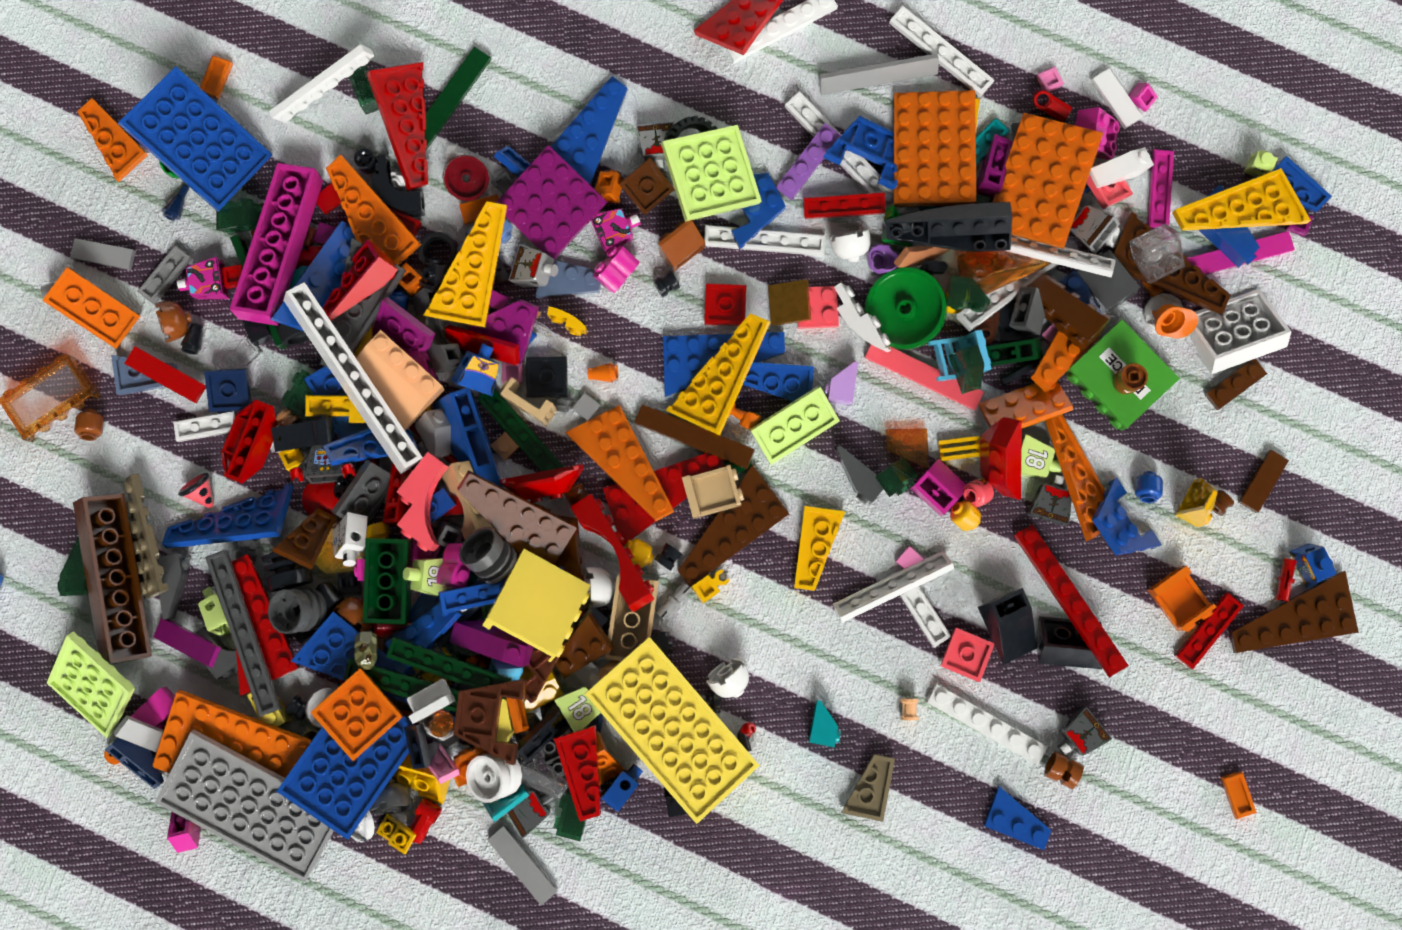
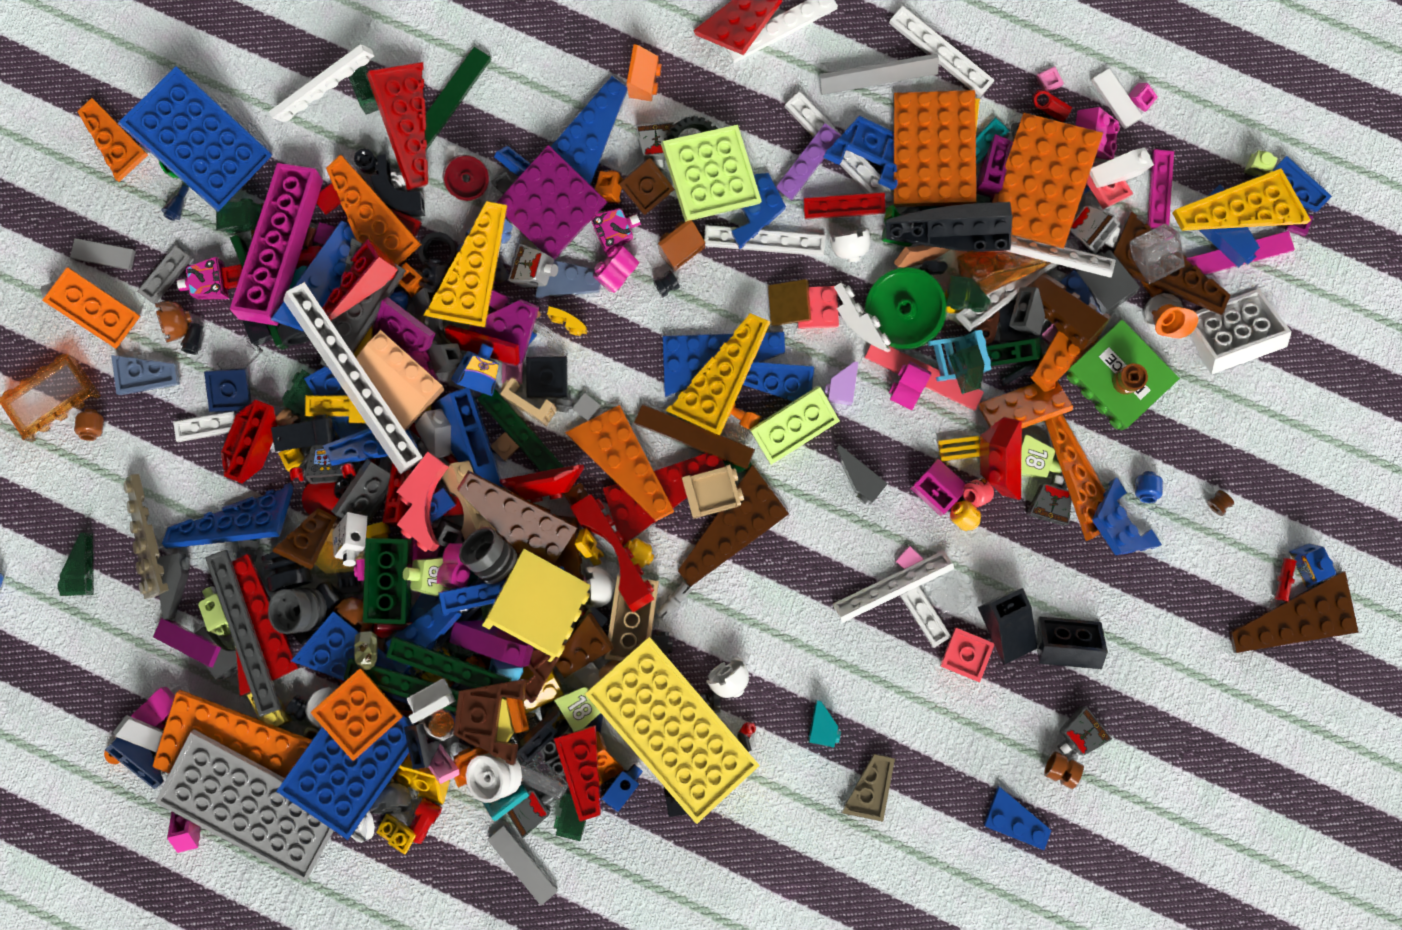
yellowish green plate [47,631,135,738] -> none
reddish brown brick [73,494,152,665] -> none
red tile [124,346,206,404] -> none
hat [178,473,214,508] -> none
orange tile [199,55,233,100] -> none
orange tile [459,194,499,225] -> none
orange cone [587,363,619,383] -> none
black wheel [654,543,683,571] -> none
yellow plate [691,569,730,604] -> none
red plate [704,283,747,326] -> none
yellow wing [794,506,846,591] -> none
medium lavender hair [866,244,899,275] -> none
clear green brick [875,457,918,497] -> none
clear orange wing [885,429,929,469] -> none
light nougat bush [900,699,919,720] -> none
white plate [926,684,1047,765] -> none
red plate [1014,524,1129,678] -> none
orange panel [1147,566,1216,632] -> none
red tile [1174,592,1244,669] -> none
yellow wedge [1175,478,1218,527] -> none
reddish brown plate [1204,358,1267,410] -> none
orange tile [1220,771,1257,819] -> none
reddish brown tile [1238,450,1289,513] -> none
none -> yellow plate [575,528,604,566]
none -> orange slope [627,44,662,101]
none -> dark pink brick [889,361,931,410]

